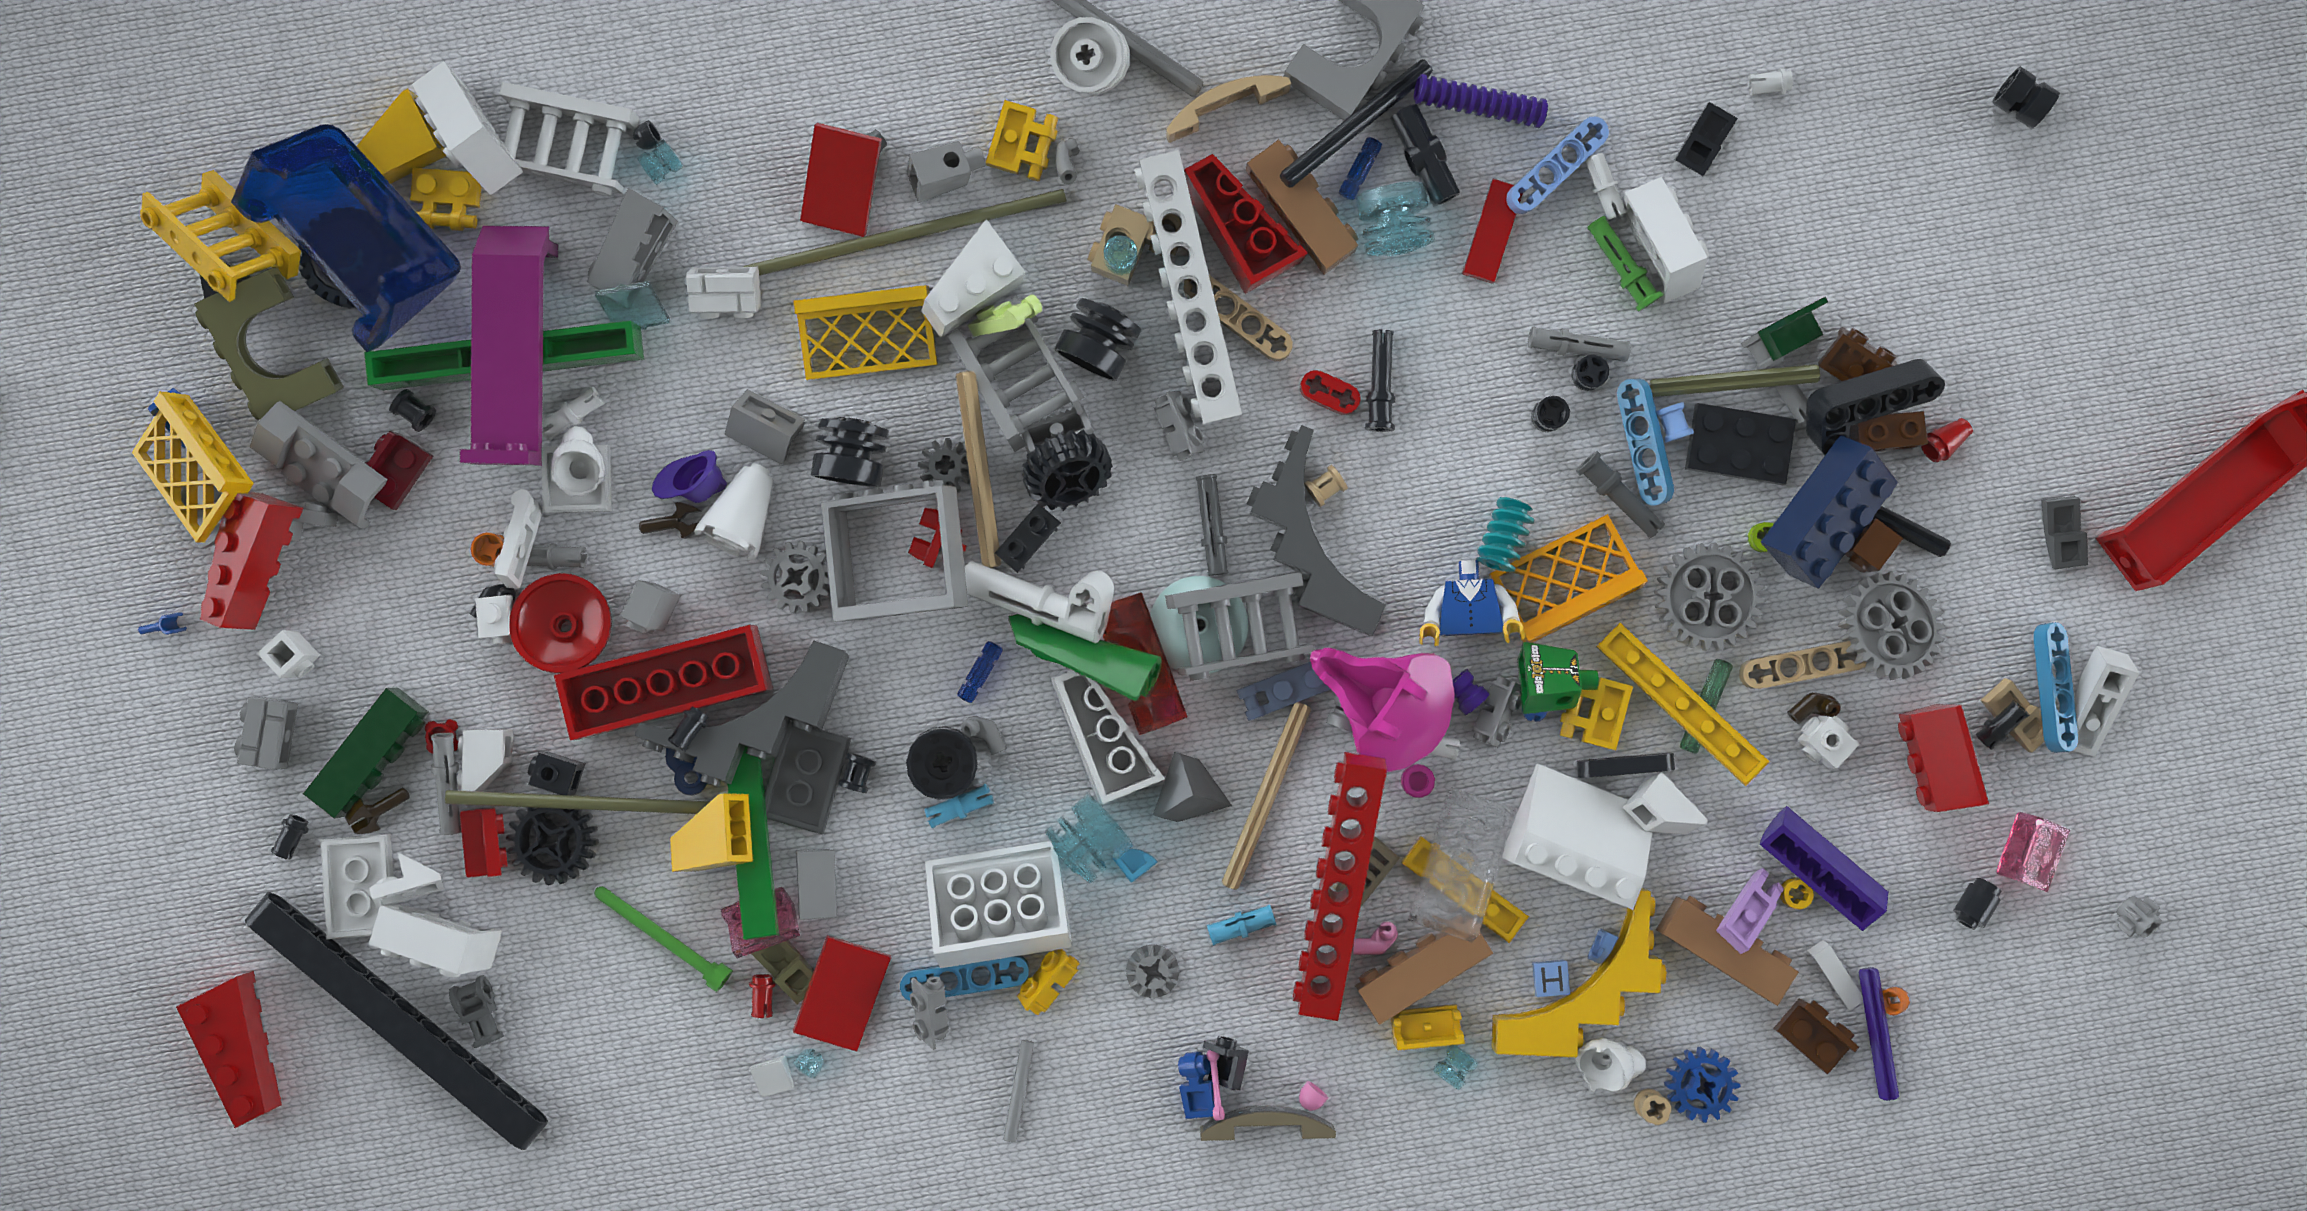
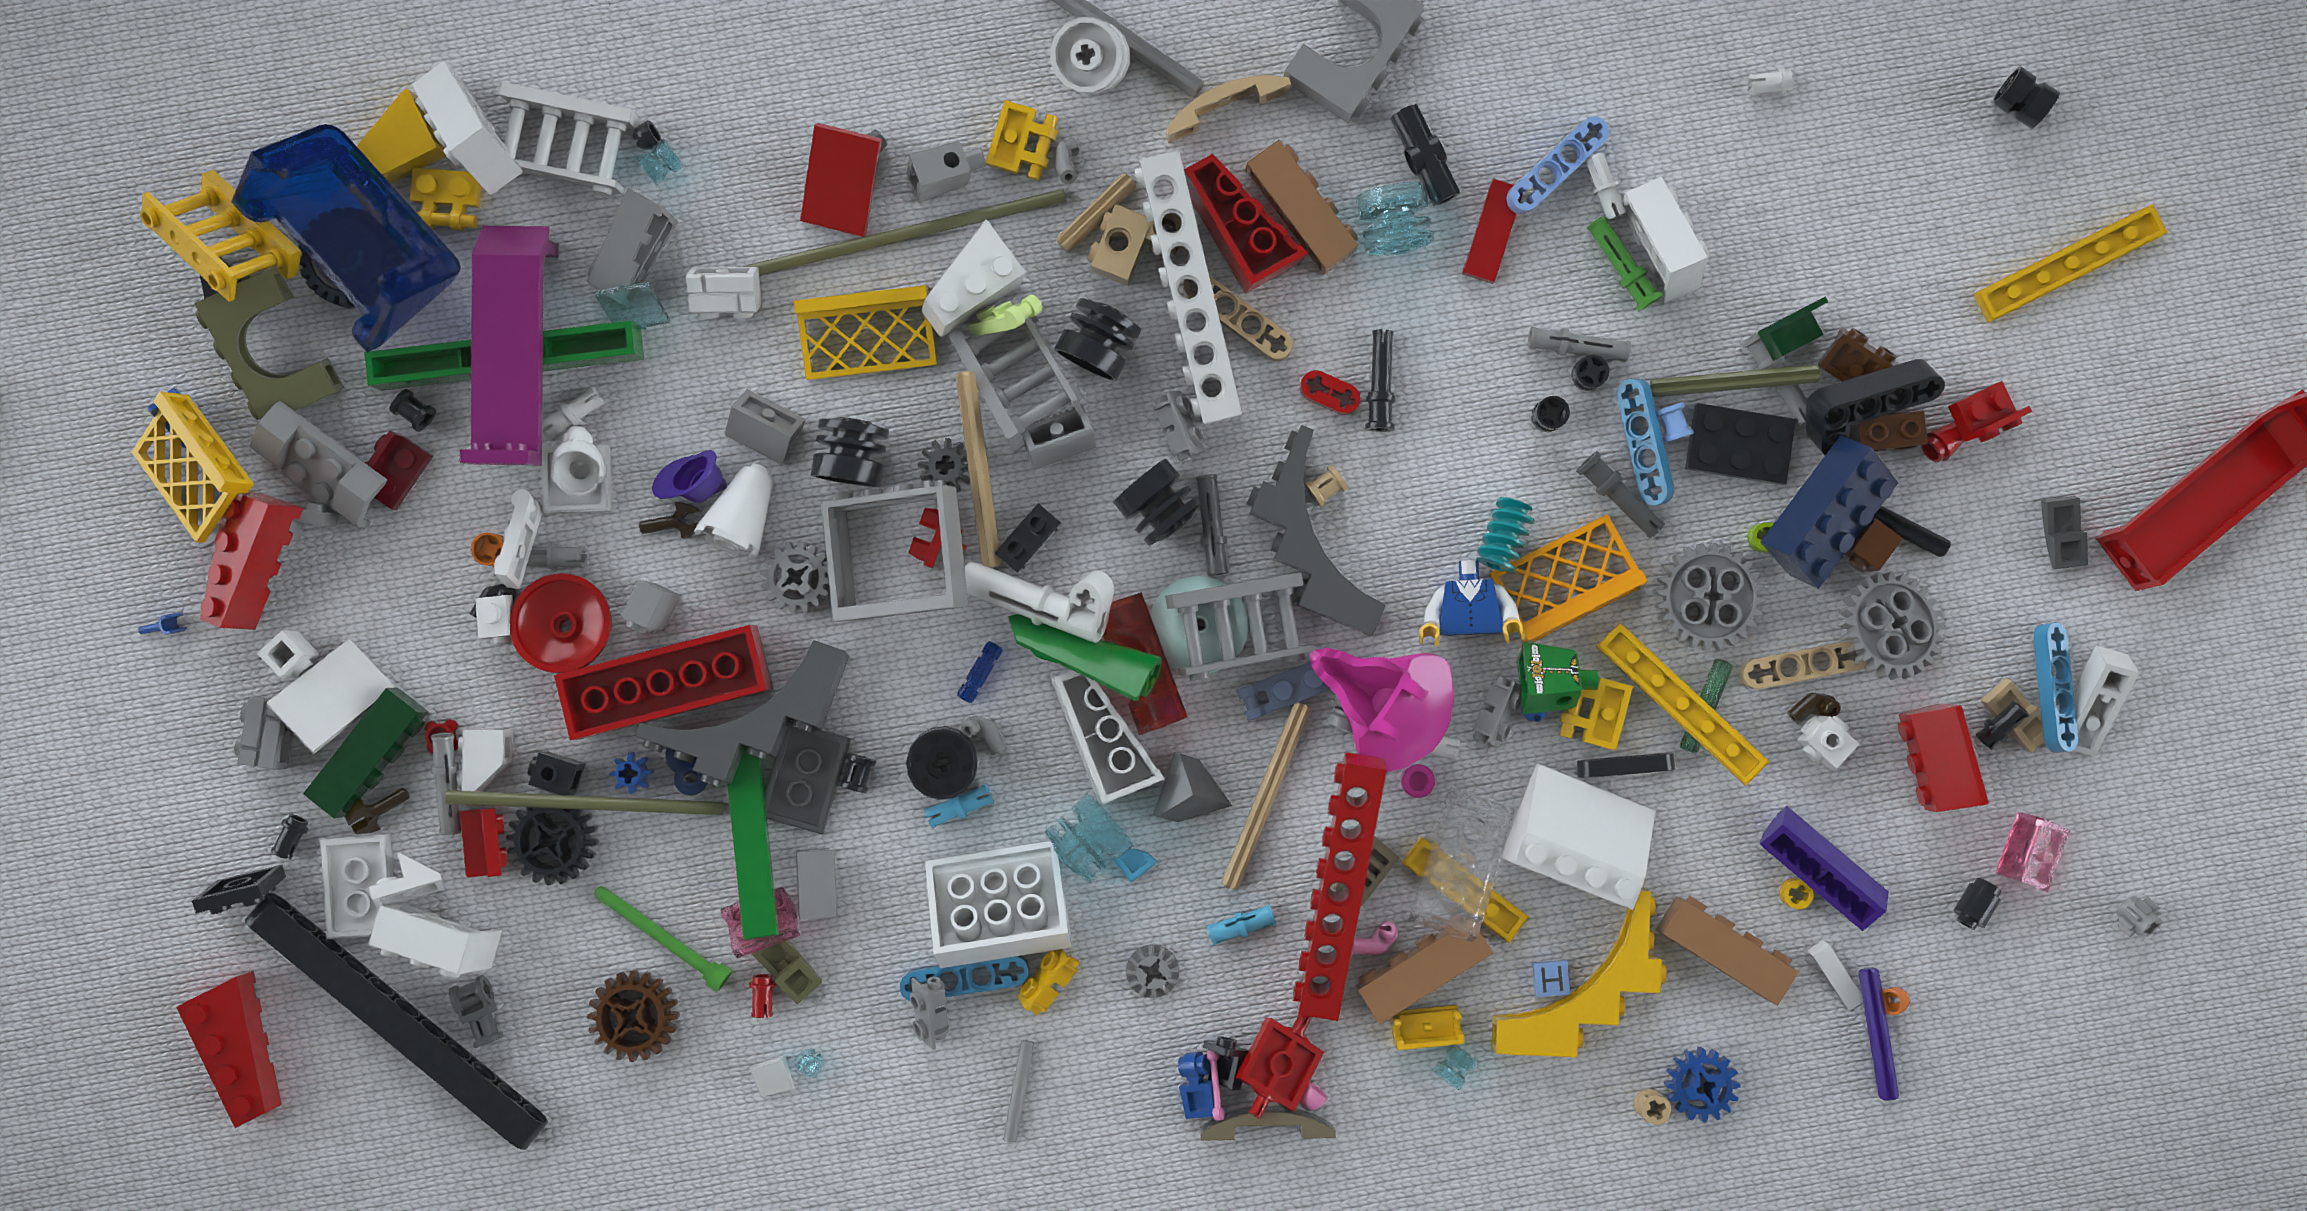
black pin [667,706,709,752] -> none
yellow slope [670,793,753,872] -> none
red tile [793,935,891,1052] -> none
black gear [1022,429,1113,511] -> none
clear light blue wheel [1103,235,1137,275] -> none
black axle [1280,59,1433,188] -> none
clear blue axle [1339,137,1382,200] -> none
dark purple piece [1414,74,1548,128] -> none
dark purple wheel [1452,669,1490,716] -> none
white piece [1575,1038,1646,1092] -> none
medium blue tile [1587,929,1618,964] -> none
white slope [1623,772,1708,834] -> none
black slope [1675,102,1738,177] -> none
lavender hinge [1716,868,1784,954] -> none
reddish brown bracket [1773,999,1859,1075] -> none
none -> black plate [192,865,286,914]
none -> white tile [267,639,395,754]
none -> reddish brown gear [587,970,680,1062]
none -> blue gear [609,752,654,794]
none -> tan axle [1057,173,1136,252]
none -> black wheel [1113,458,1203,546]
none -> red plate [1235,1015,1324,1119]
none -> red bracket [1948,381,2032,443]
none -> yellow tile [1973,204,2168,323]

